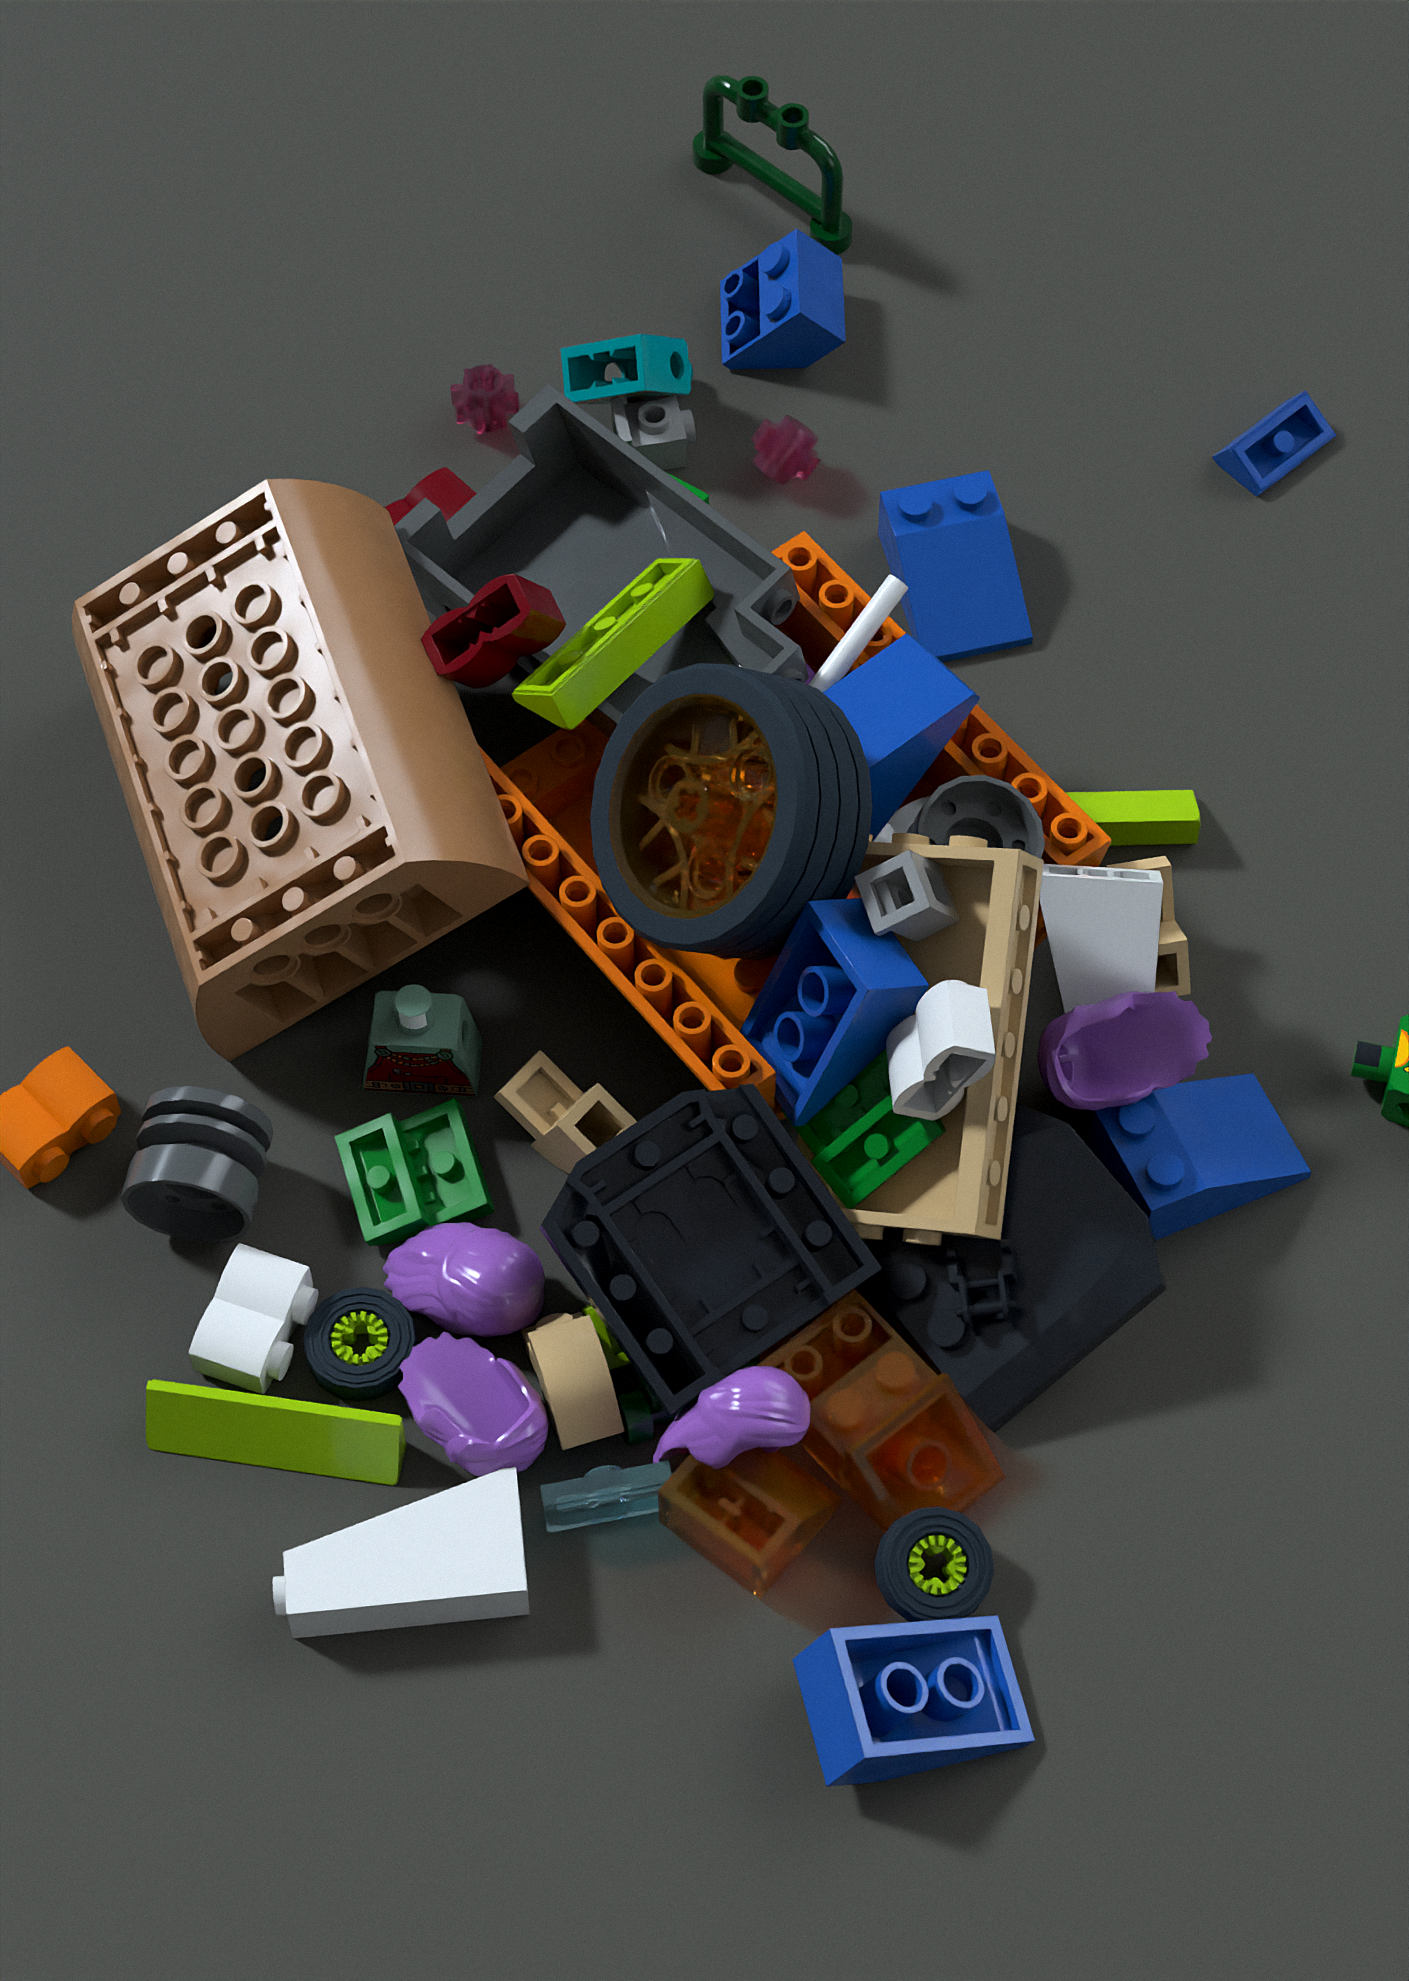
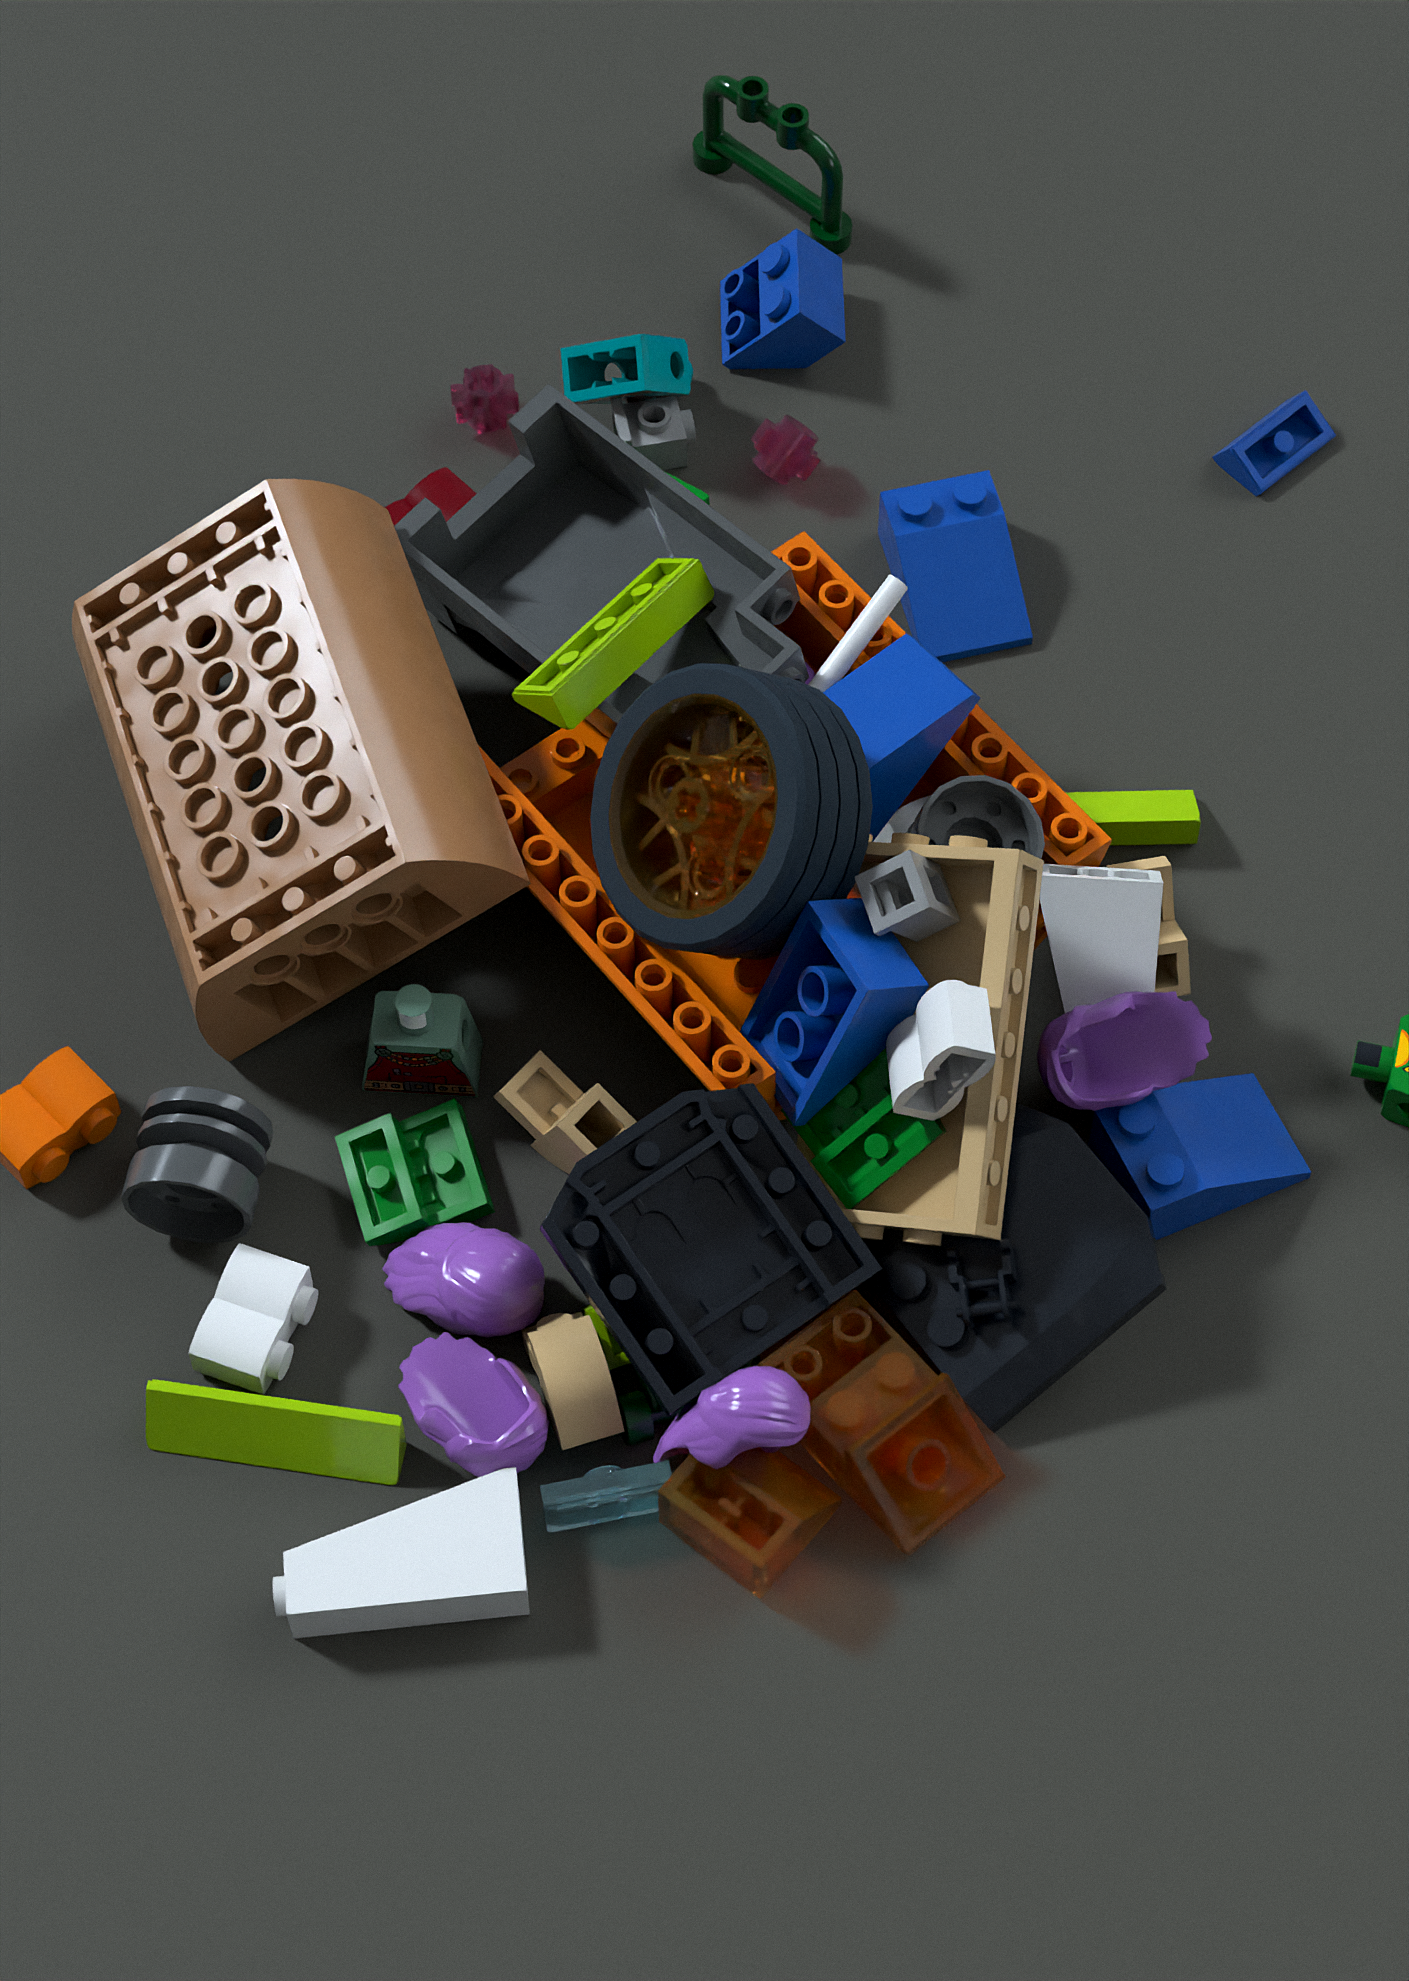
black bush [303,1287,418,1401] -> none
dark red brick [421,574,566,689] -> none
blue slope [792,1615,1035,1787] -> none
black bush [874,1506,994,1622] -> none

